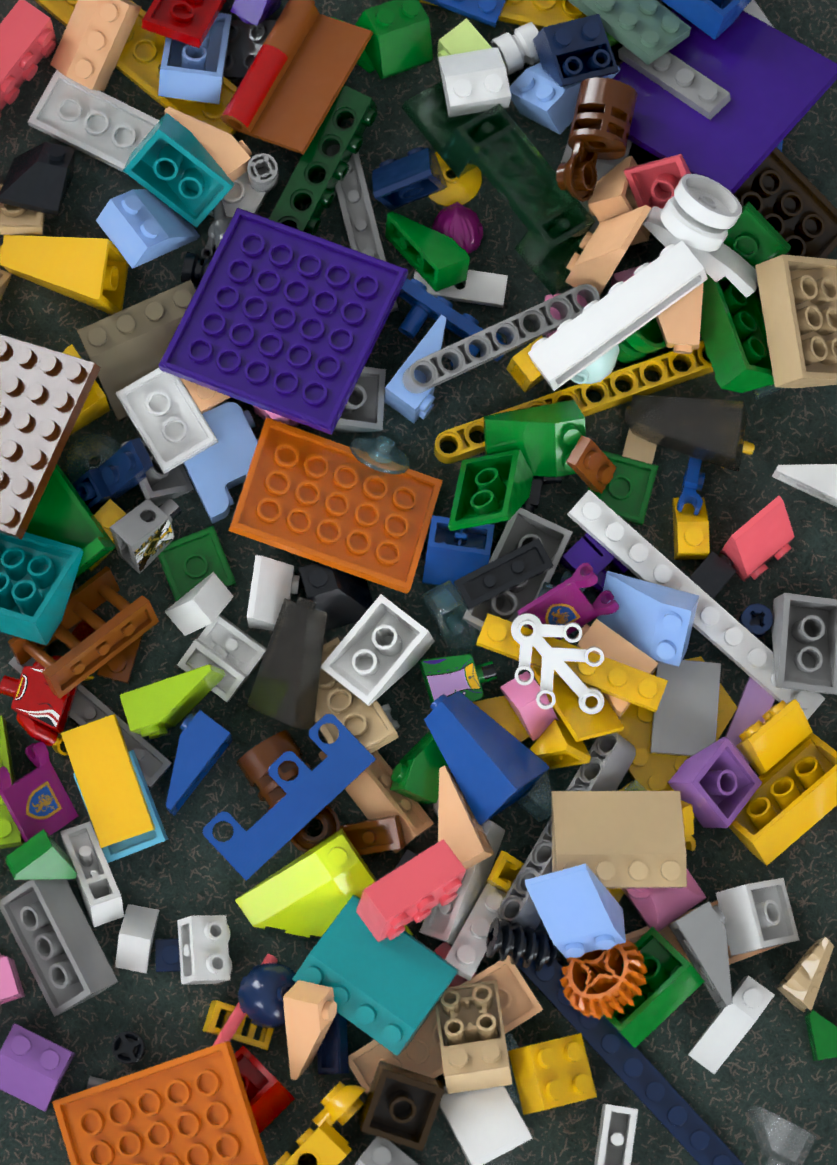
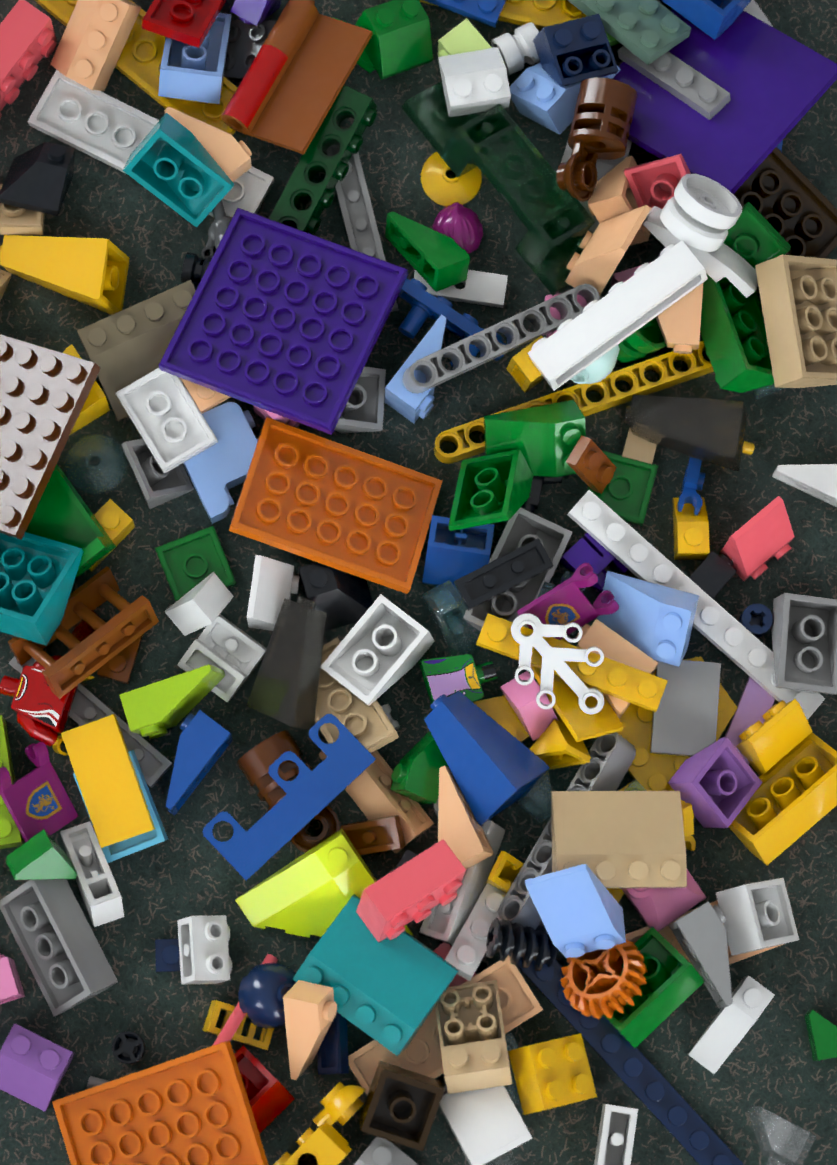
dark blue slope [72,438,154,513] -> none
light blue slope [96,189,200,269] -> none
light grey torso [110,499,182,574] -> none
white slope [115,904,160,974] -> none
light grey wheel [247,153,279,192] -> none
clear light blue dish [350,436,410,474] -> none
dark blue slope [372,147,447,210] -> none
tan slope [777,937,834,1013] -> none

